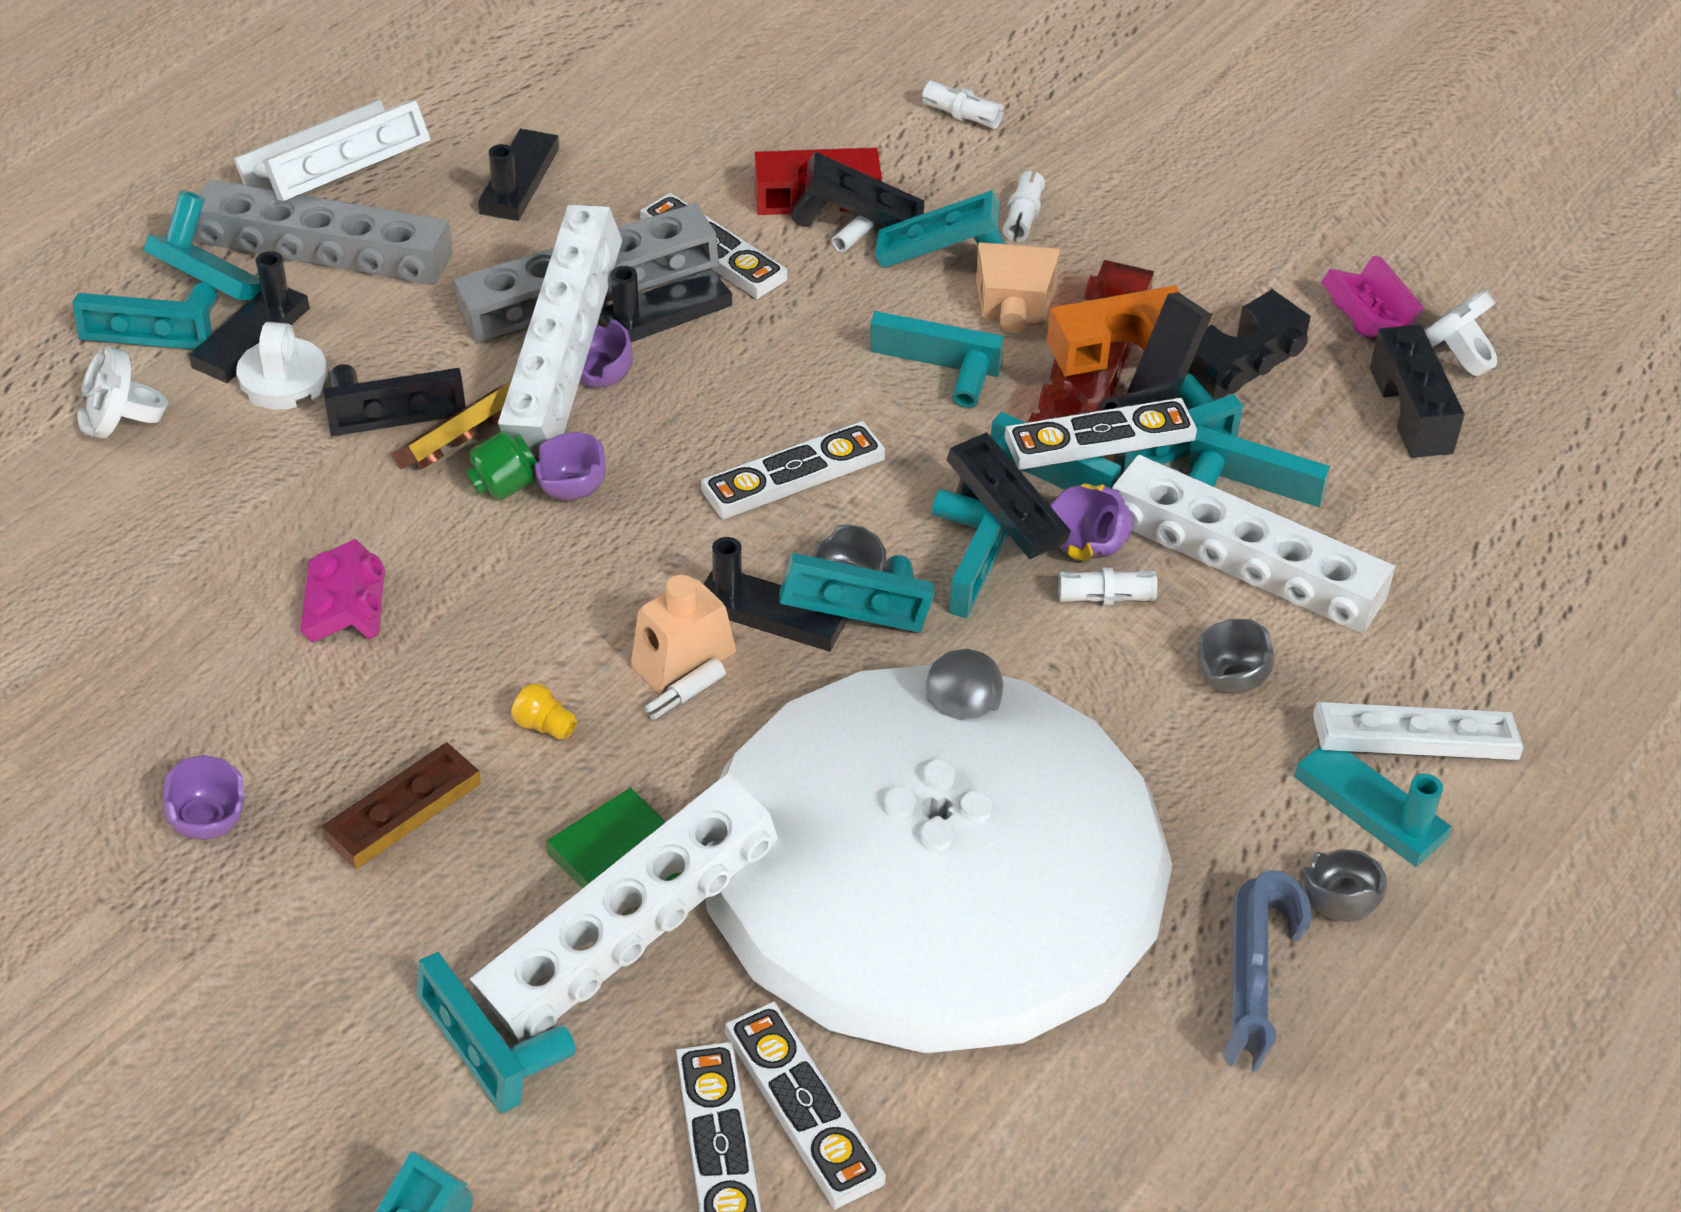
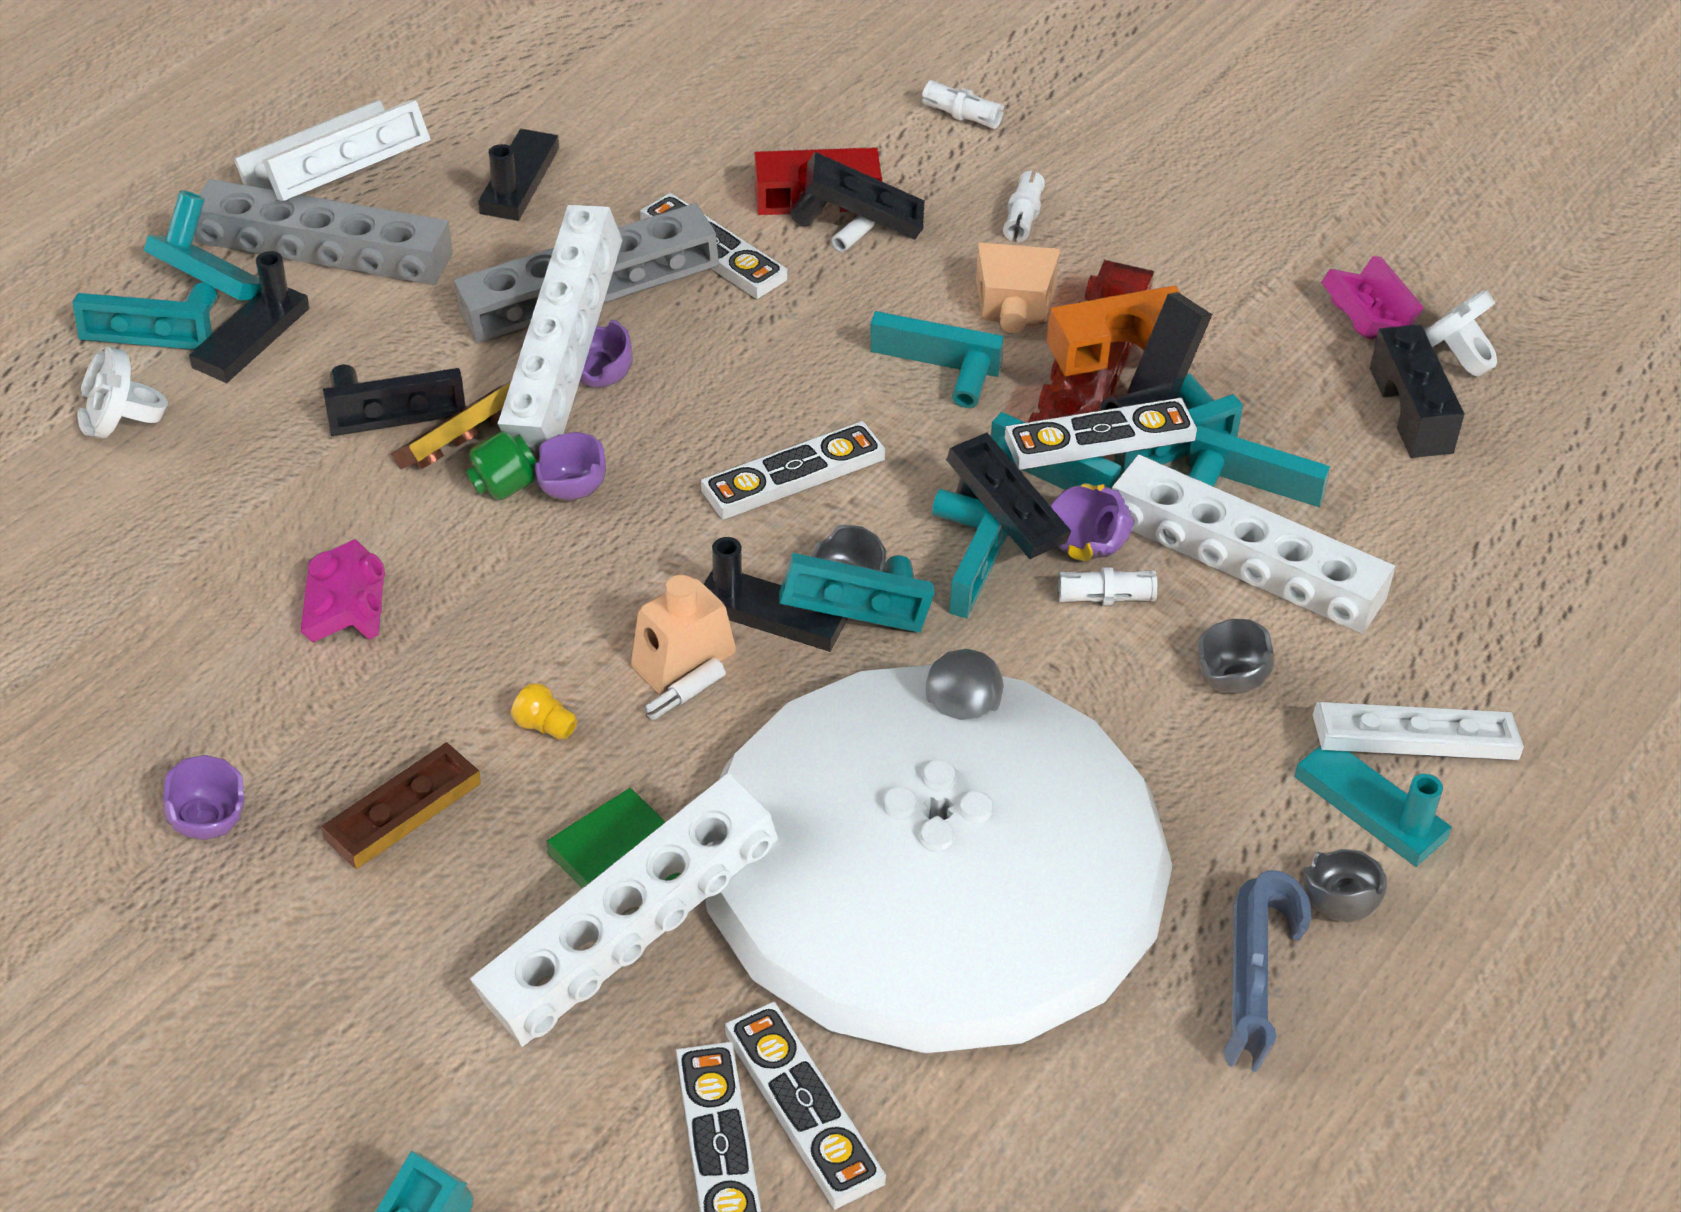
white tile [236,321,329,410] -> none
teal piece [416,952,576,1114] -> none
black piece [598,266,732,343] -> none
teal piece [875,190,1007,268] -> none
black arch [1188,289,1311,400] -> none

